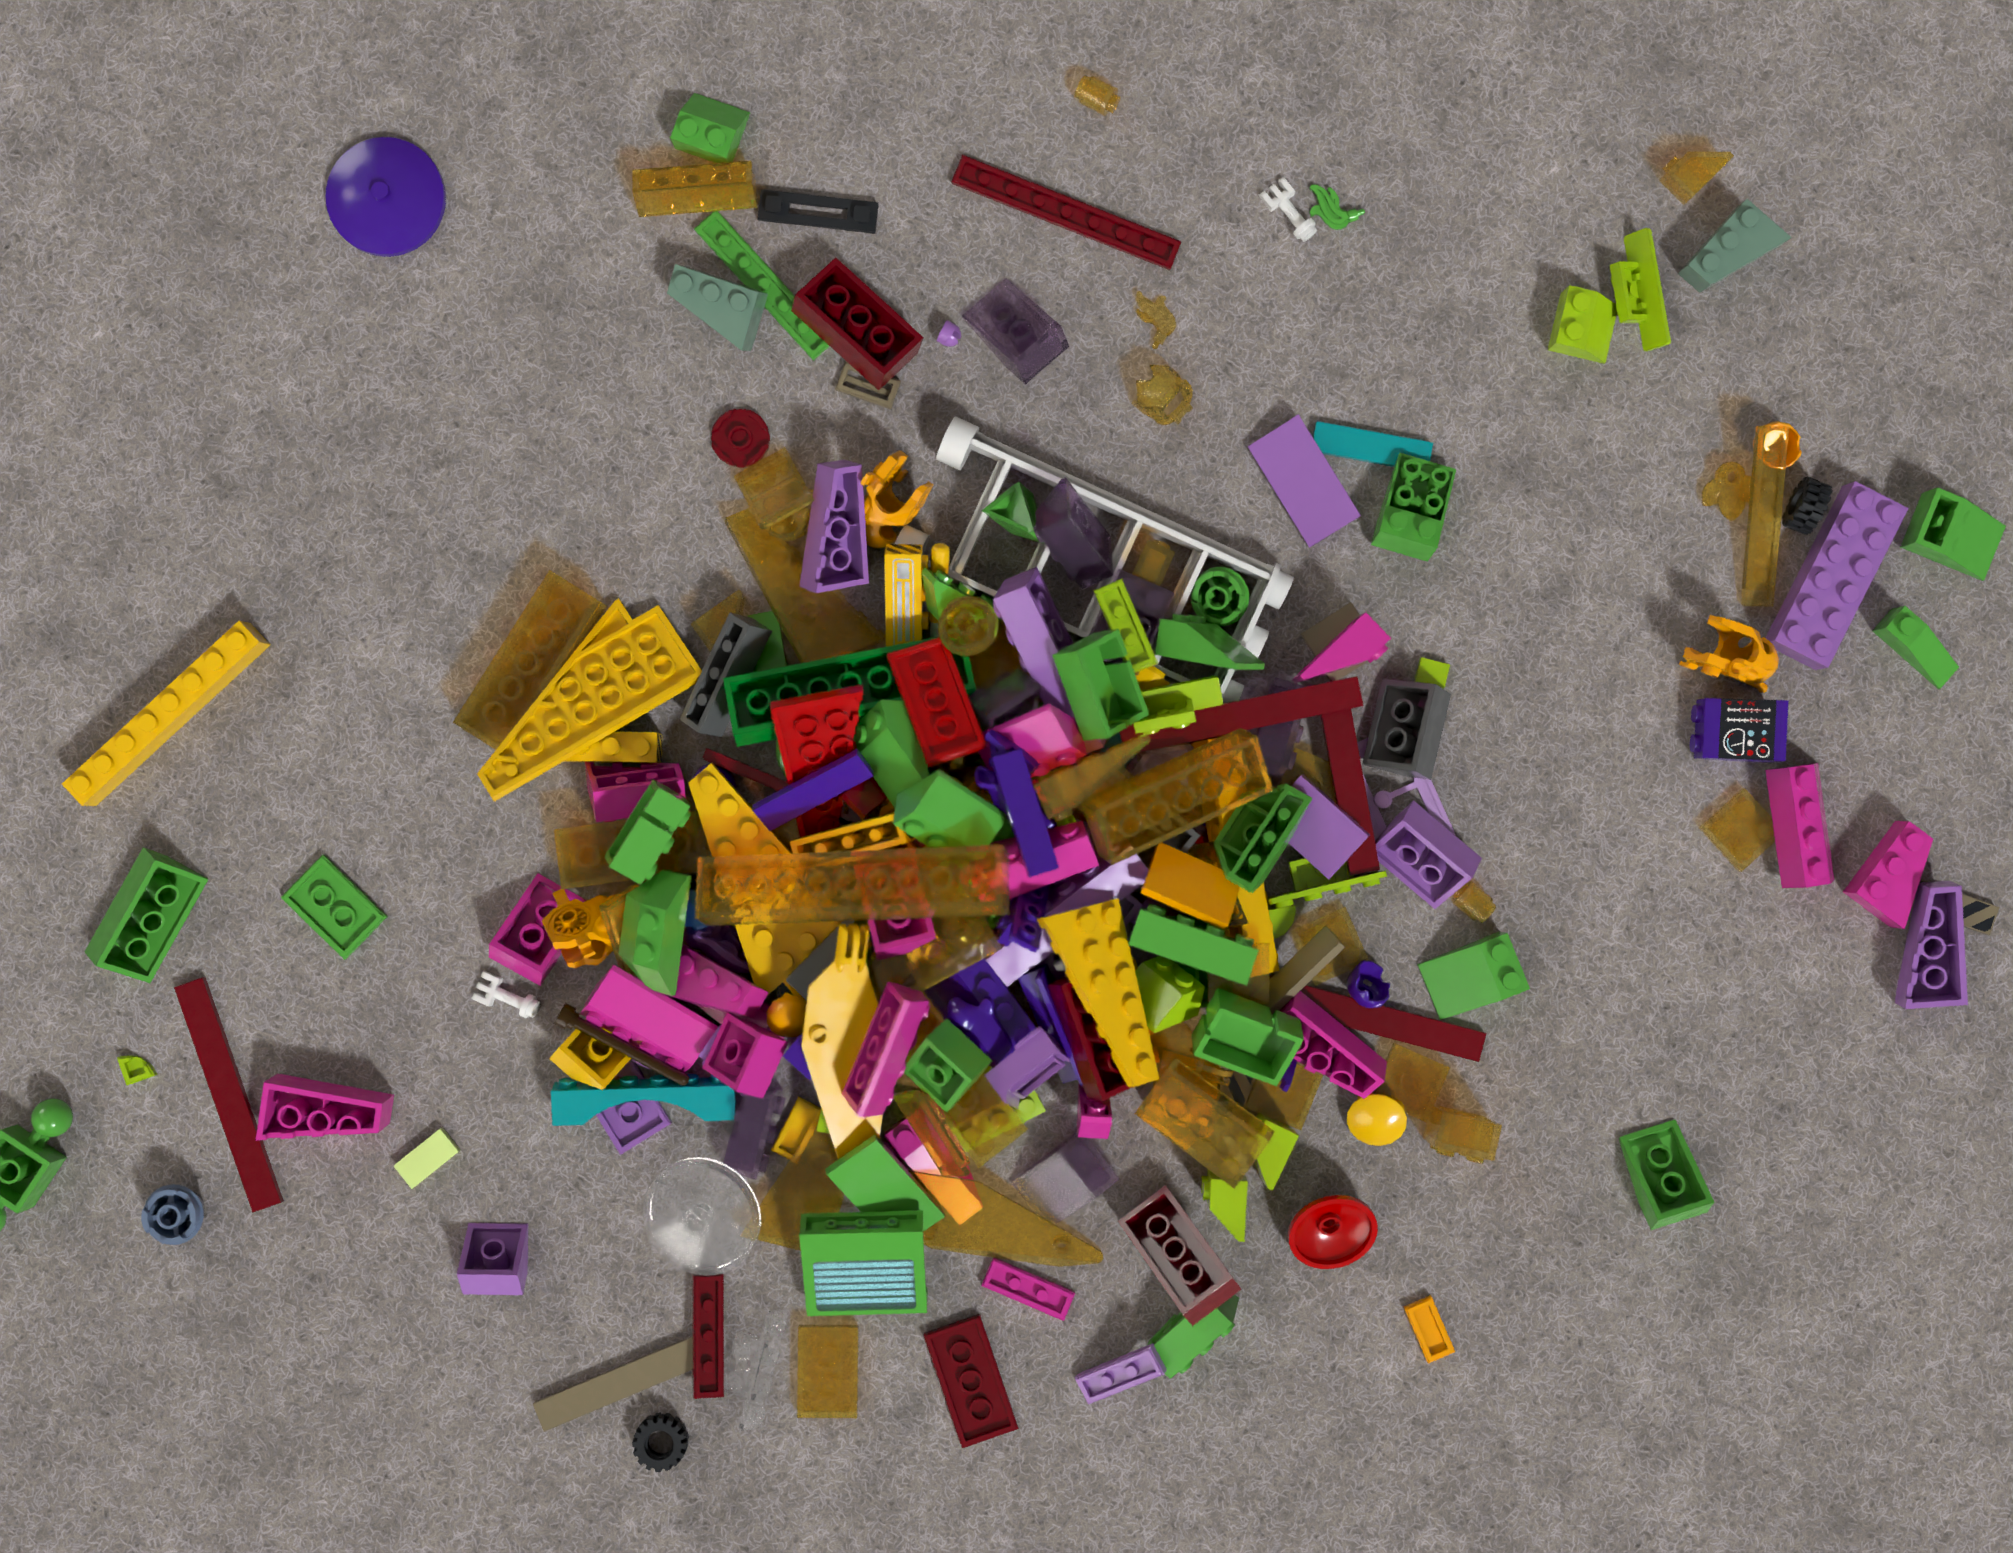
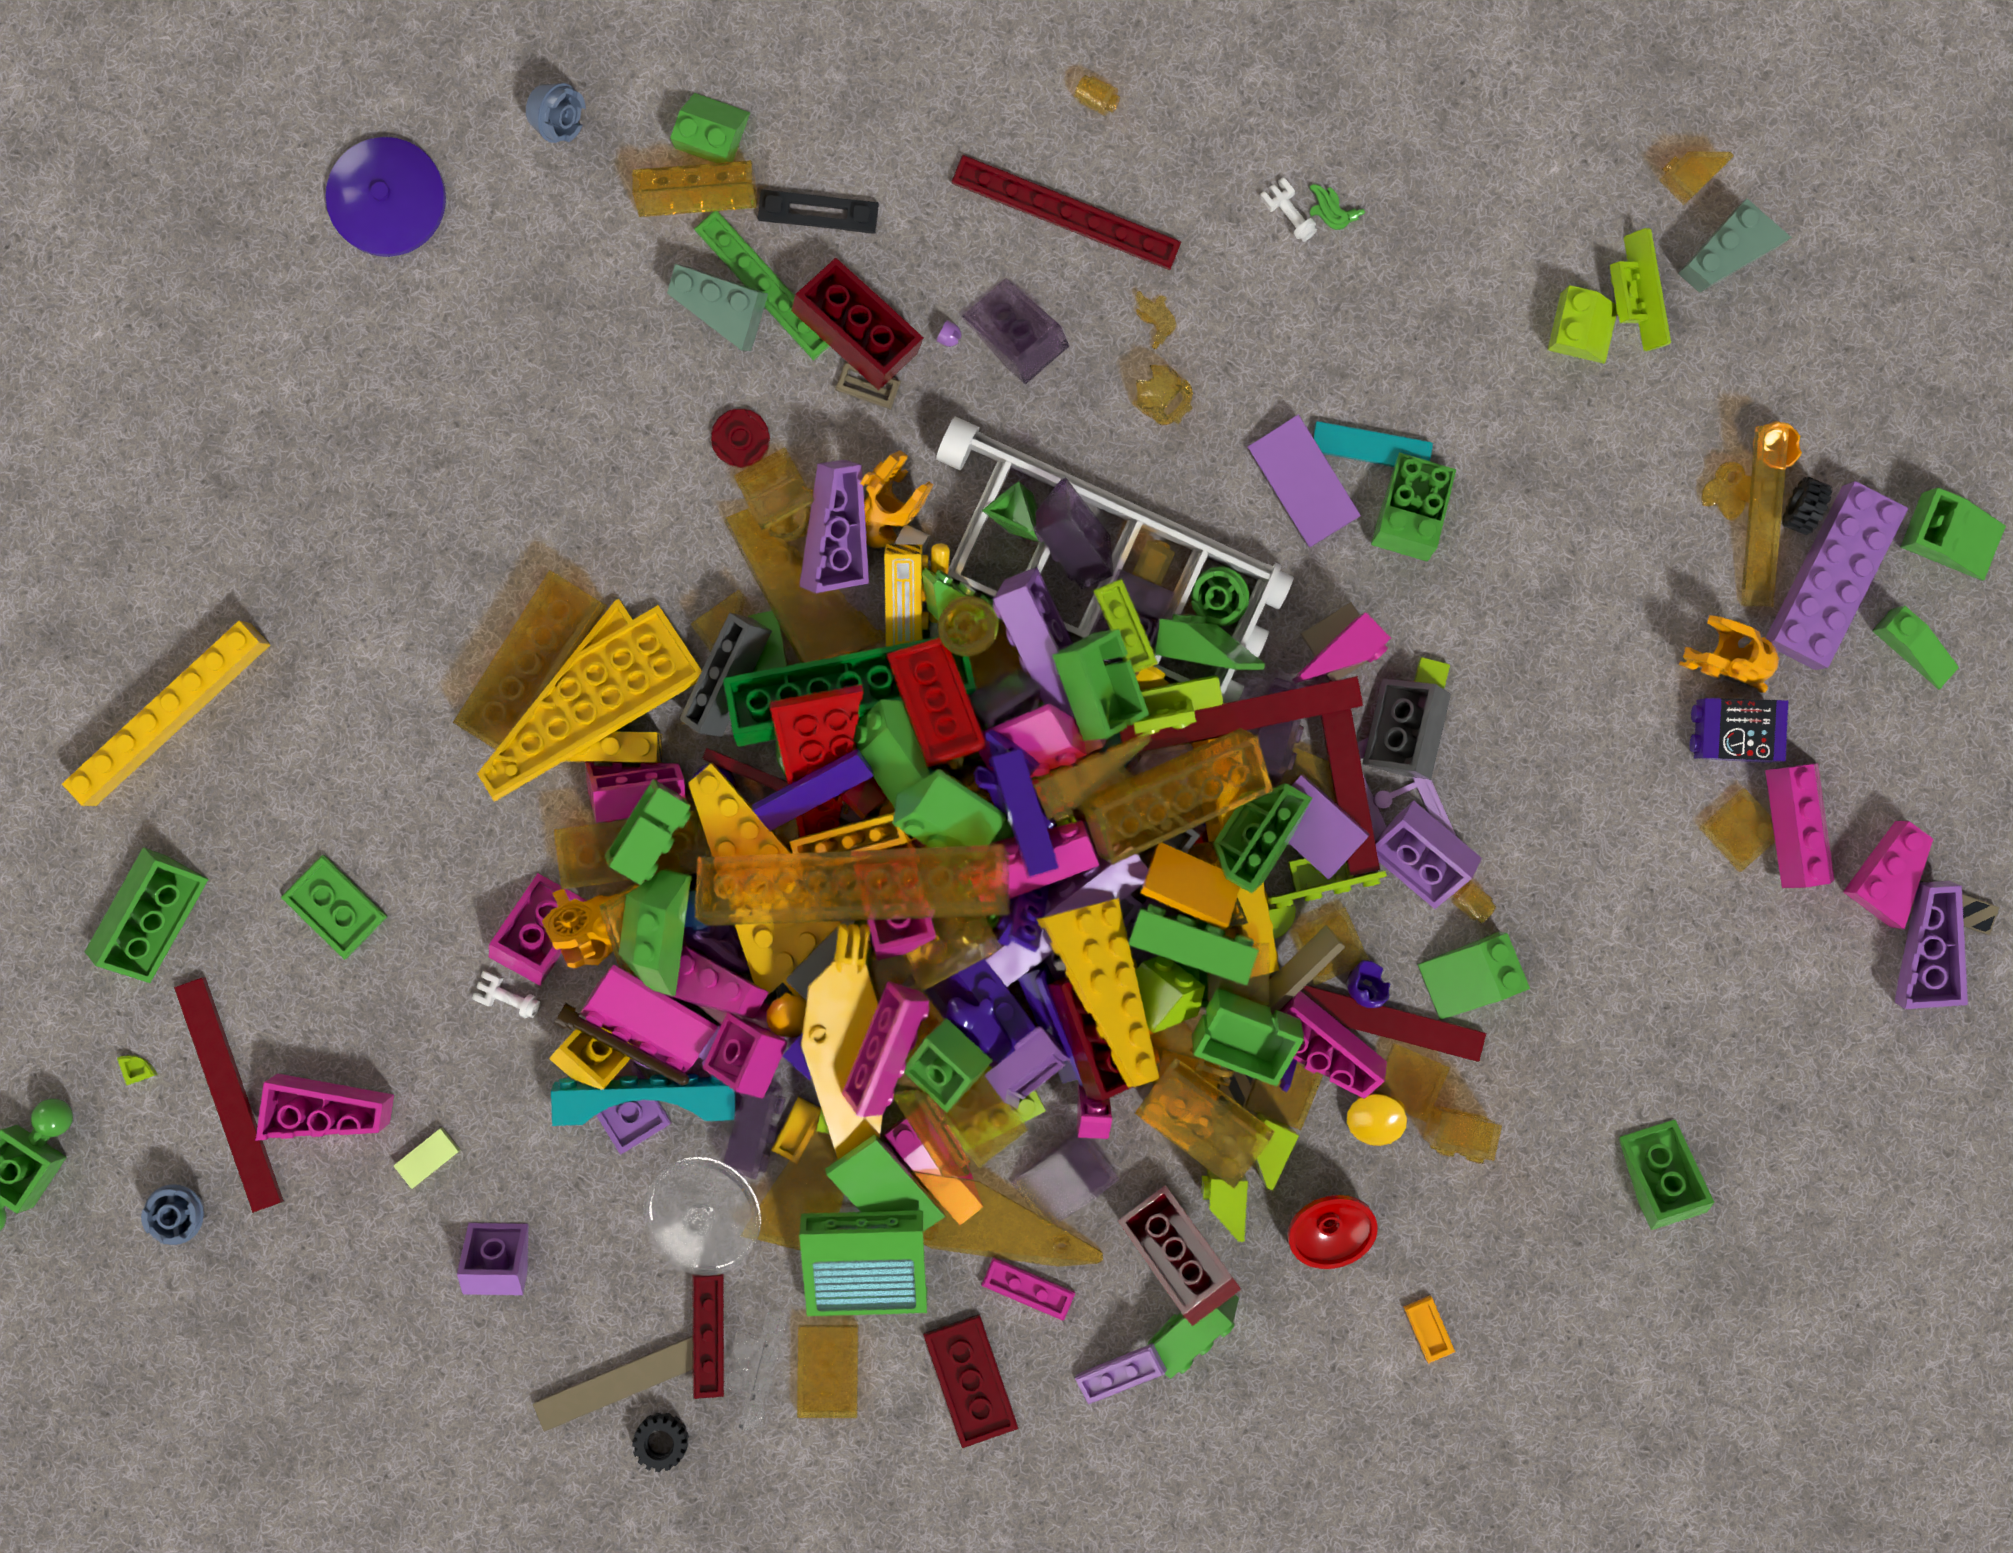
none -> sand blue cone [526,83,586,143]

